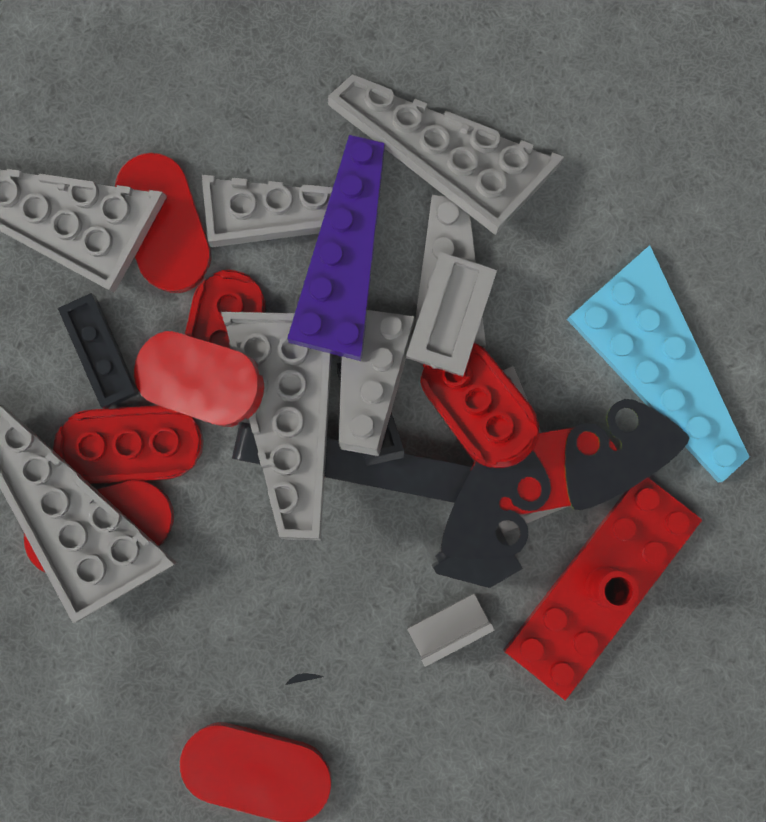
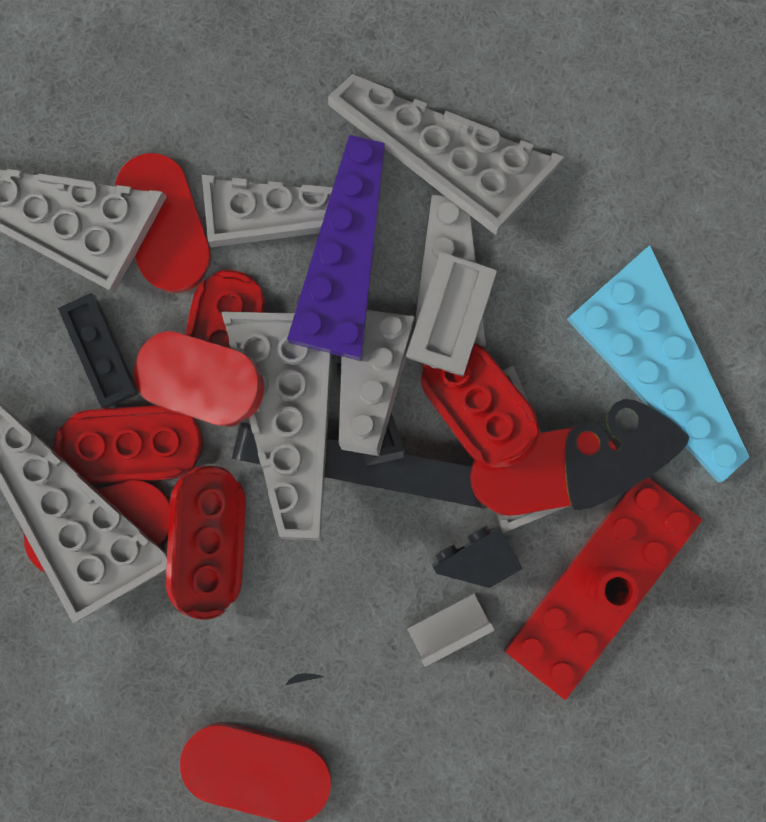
black piece [441,451,551,559] -> none
none -> red tile [166,466,246,620]

